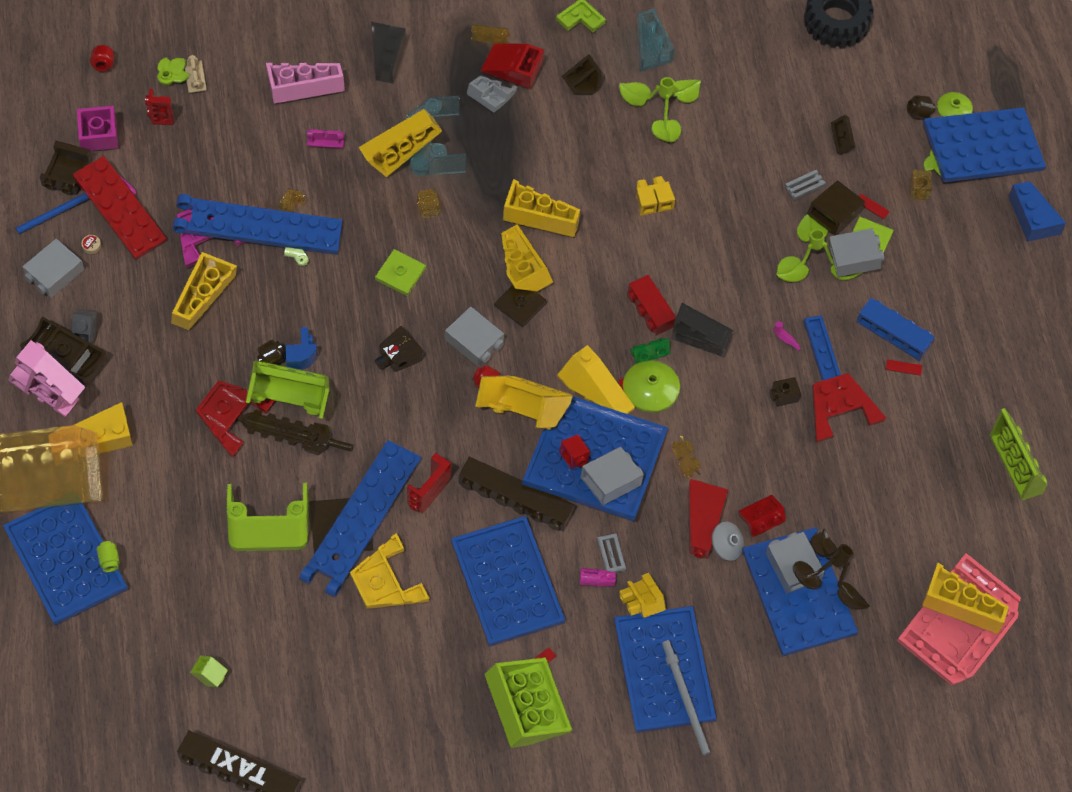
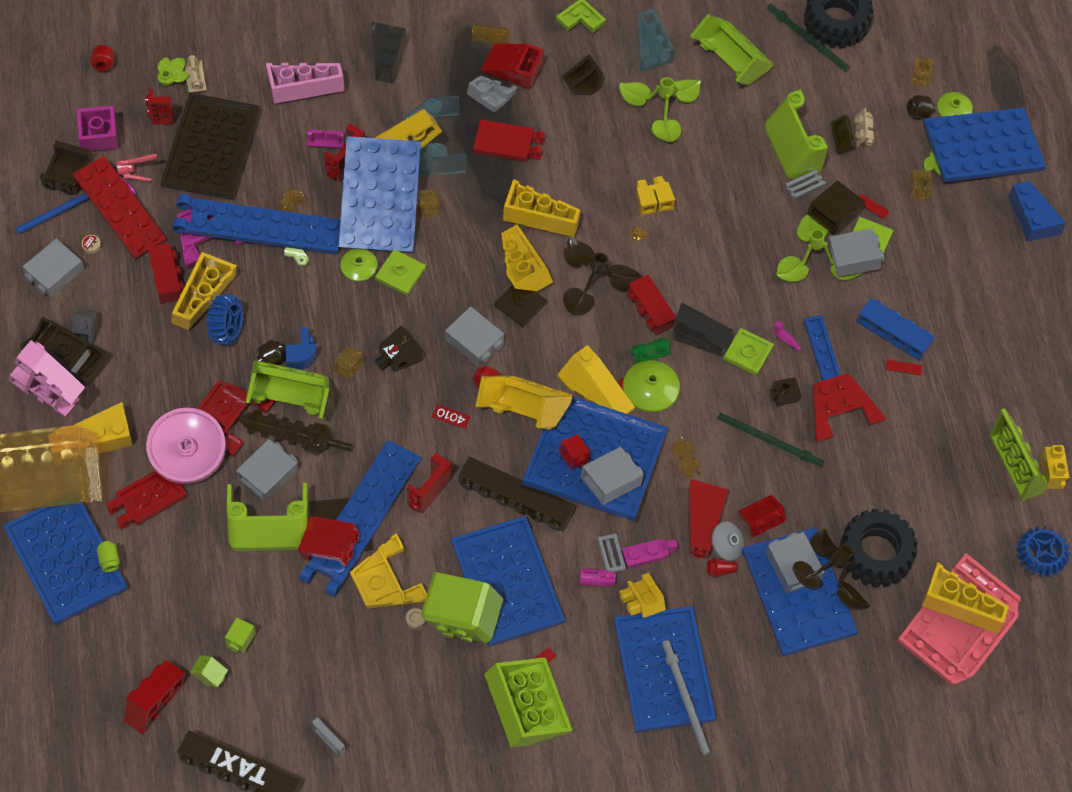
none -> red tile [106,471,187,530]
none -> coral plant [117,154,157,182]
none -> red wedge [124,660,185,735]
none -> bright pink dish [146,408,226,484]
none -> red brick [148,243,184,304]
none -> dark brown plate [161,92,260,200]
none -> blue gear [206,294,244,346]
none -> lime brick [225,617,256,653]
none -> light grey brick [236,439,298,502]
none -> red panel [297,516,360,567]
none -> light grey tile [312,717,346,757]
none -> red panel [324,123,365,182]
none -> clear yellow brick [333,345,363,380]
none -> plate [339,136,421,253]
none -> lime dish [340,249,378,282]
none -> tan tile [406,608,426,629]
none -> lime plate [421,572,503,644]
none -> red sticker [432,404,471,429]
none -> red tile [473,120,545,162]
none -> dark brown plant [563,236,643,315]
none -> dark pink hinge [622,539,678,569]
none -> clear yellow hinge [632,226,648,241]
none -> lime windscreen [690,14,774,86]
none -> red cone [707,558,737,578]
none -> clear green bar [717,412,825,468]
none -> lime plate [723,328,774,376]
none -> lime windscreen [765,90,828,179]
none -> clear green bar [767,3,850,72]
none -> black tyre [840,509,918,588]
none -> tan hinge [854,108,874,147]
none -> clear yellow brick [911,57,934,87]
none -> blue gear [1016,526,1070,578]
none -> yellow hips [1040,445,1069,489]

